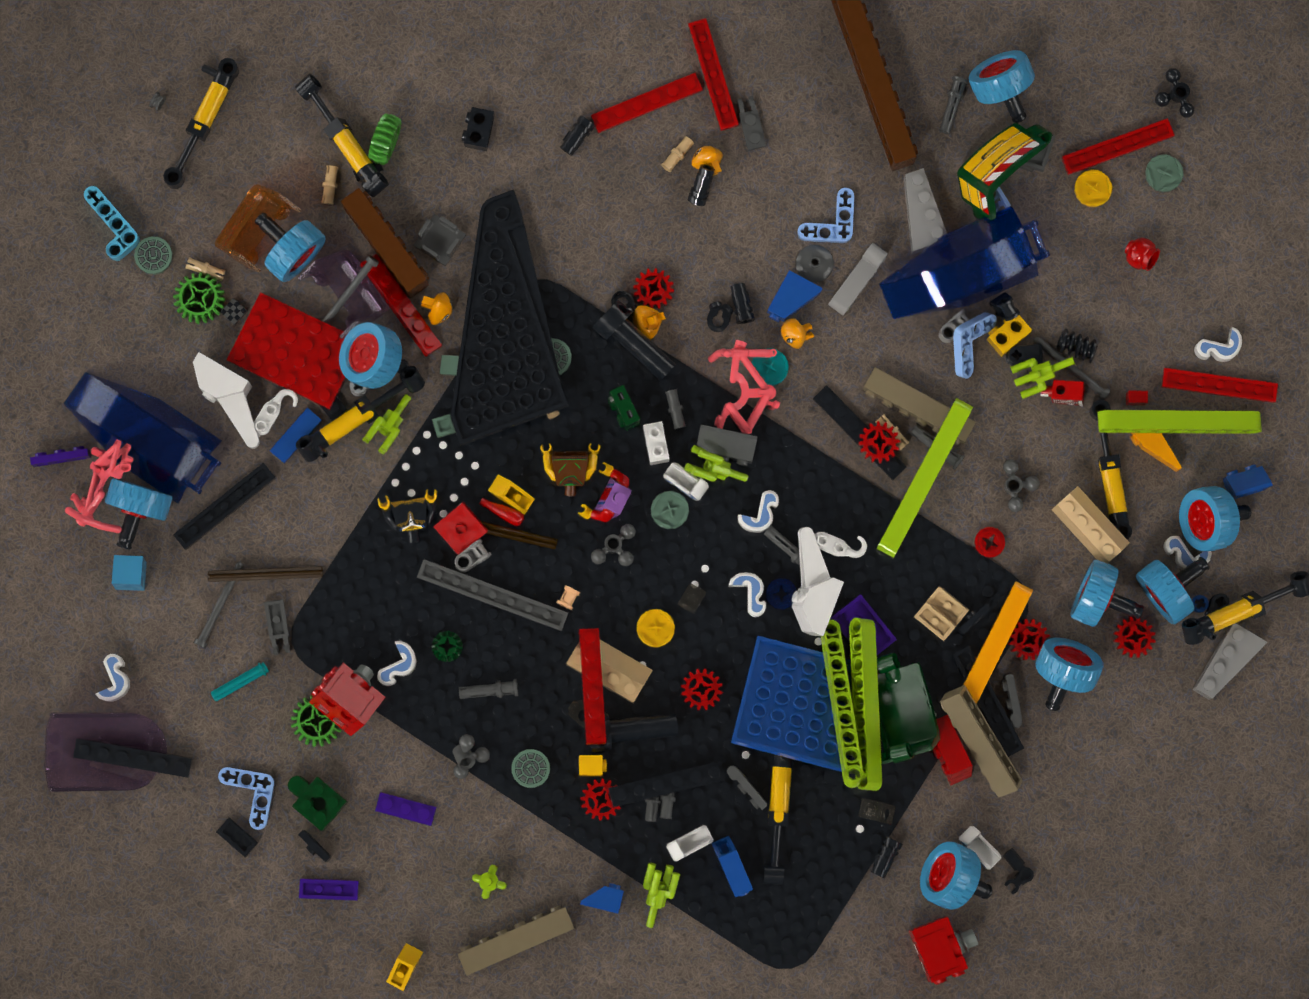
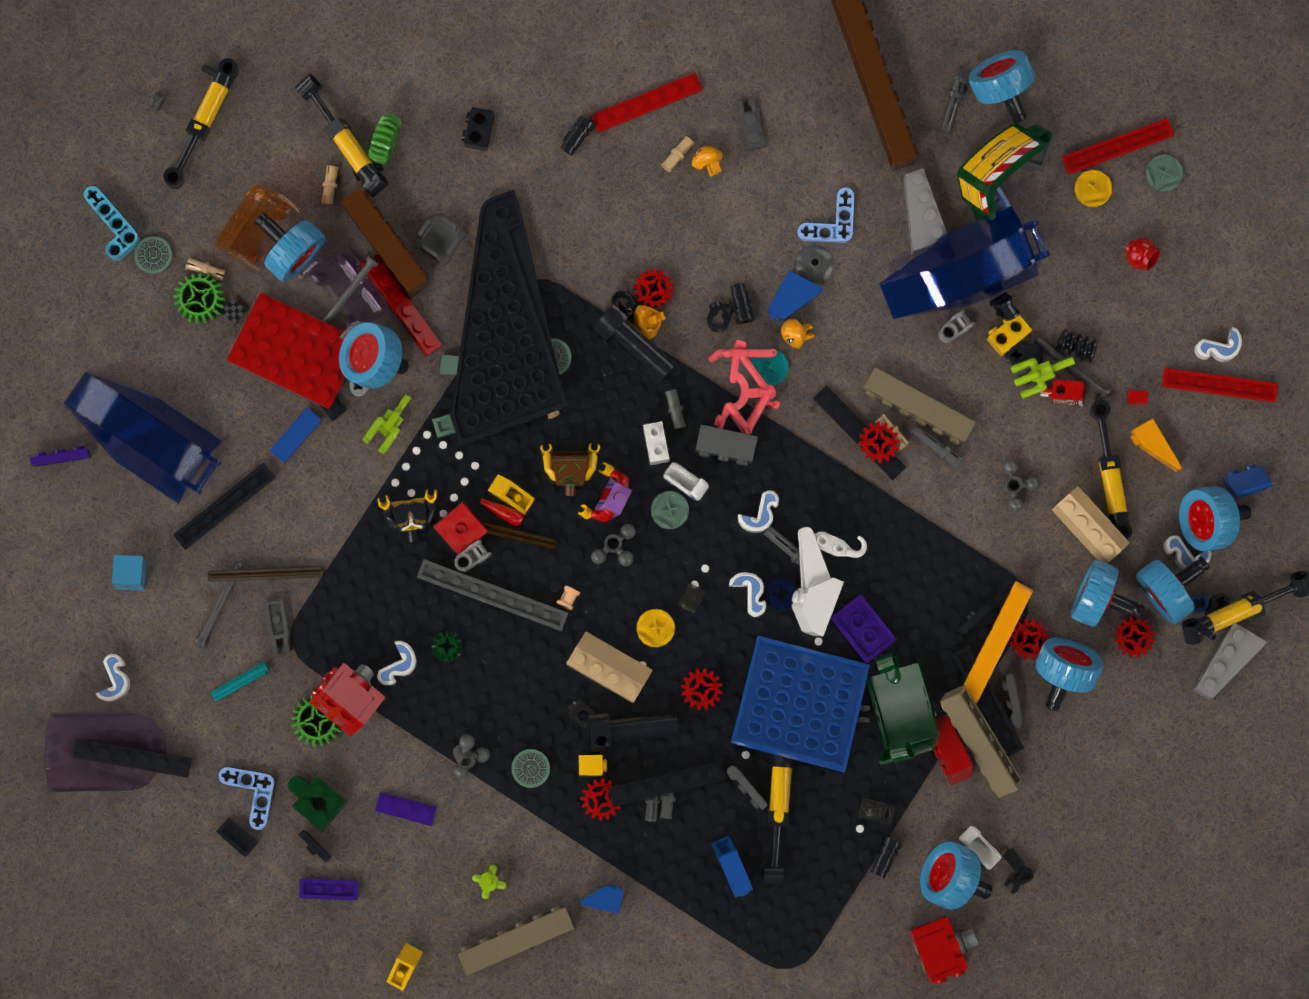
coral piece [65,439,134,533] -> none
dark azure wheel [105,478,172,550] -> none
white slope [193,352,298,449] -> none
black piece [296,366,425,462] -> none
light orange piece [421,292,452,325] -> none
dark grey pin [459,679,518,699] -> none
red plate [579,628,606,745] -> none
dark green piece [608,385,640,431] -> none
lime plant [643,862,680,928] -> none
white animal [666,825,714,861] -> none
lime plant [684,445,748,482] -> none
red plate [688,18,739,131] -> none
black axle [688,164,715,206] -> none
lime beam [820,620,863,788] -> none
light grey beam [828,243,888,316] -> none
lime beam [849,618,882,791] -> none
lime beam [877,398,973,558] -> none
tan slope [914,585,969,641] -> none
light blue beam [953,312,997,379] -> none
red gear [974,527,1005,558] -> none
lime beam [1097,410,1262,434] -> none
black piece [1155,68,1195,118] -> none

